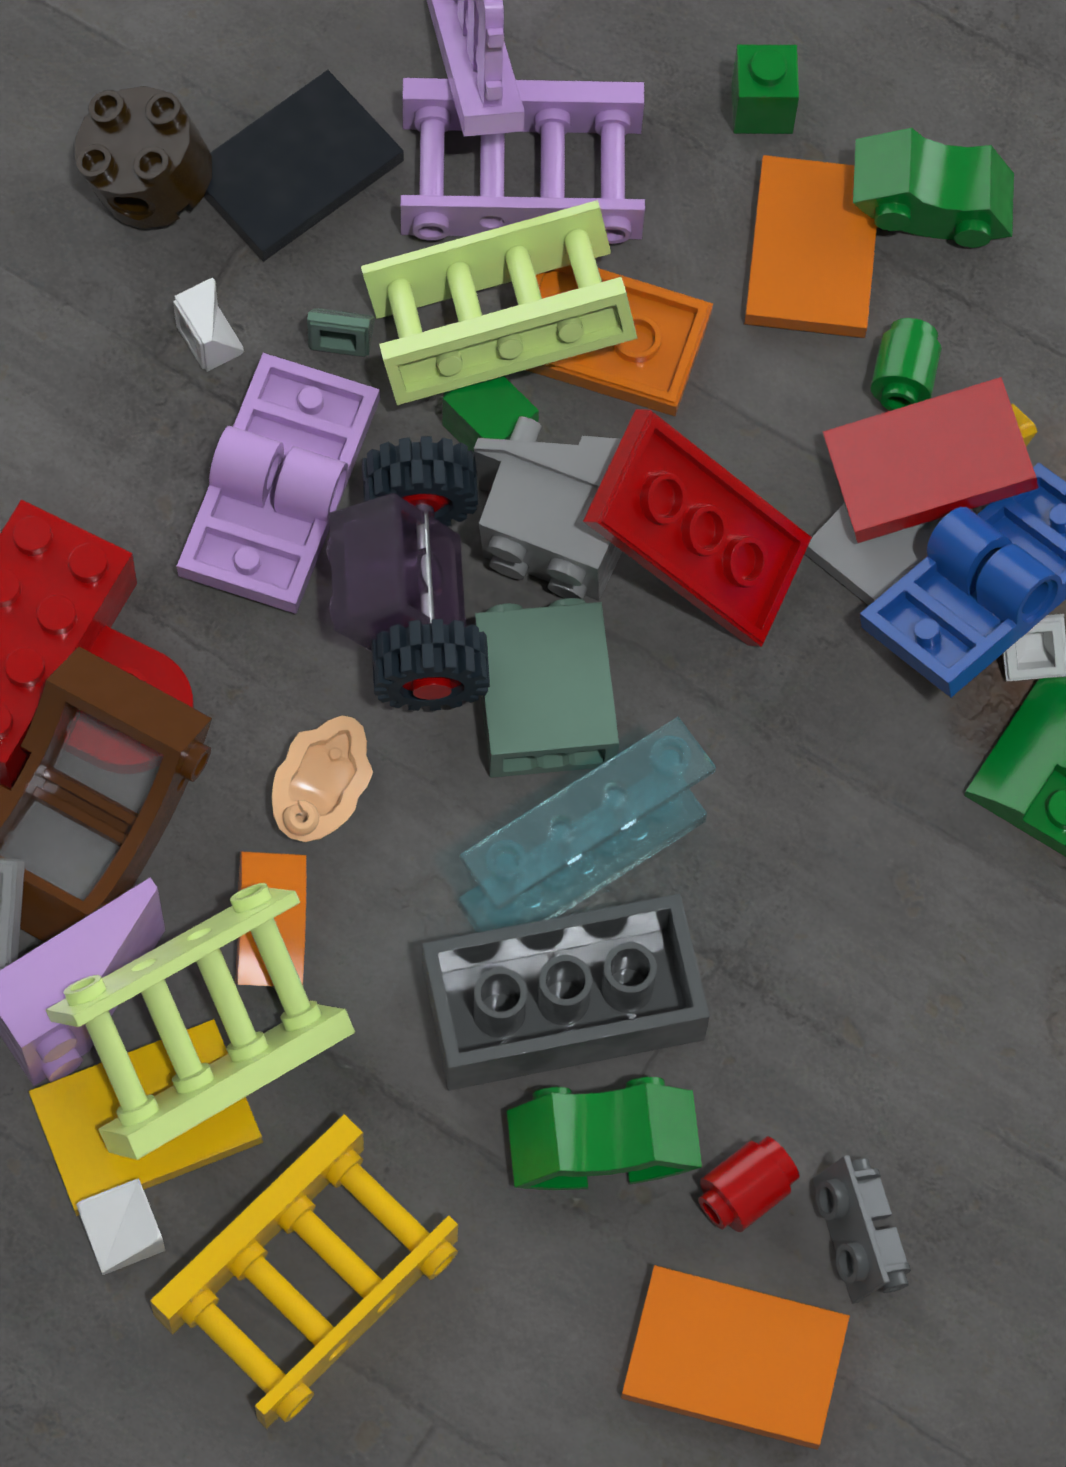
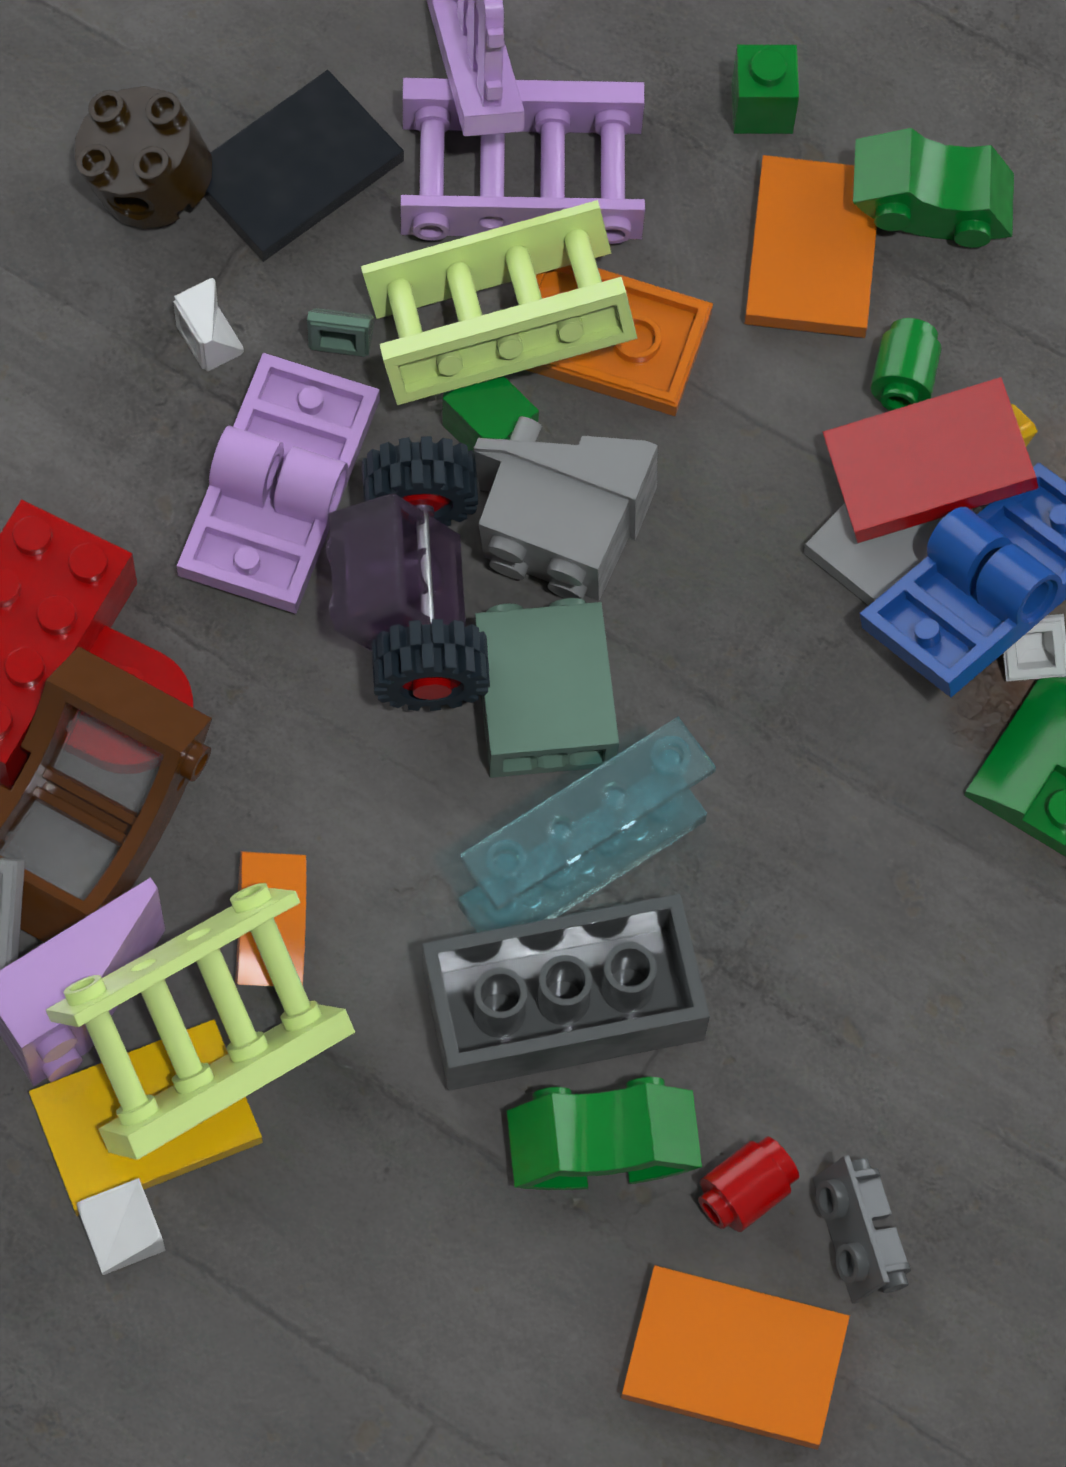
yellow fence [150,1114,458,1429] -> none
light nougat arm [272,715,373,842] -> none
red tile [583,409,812,647] -> none

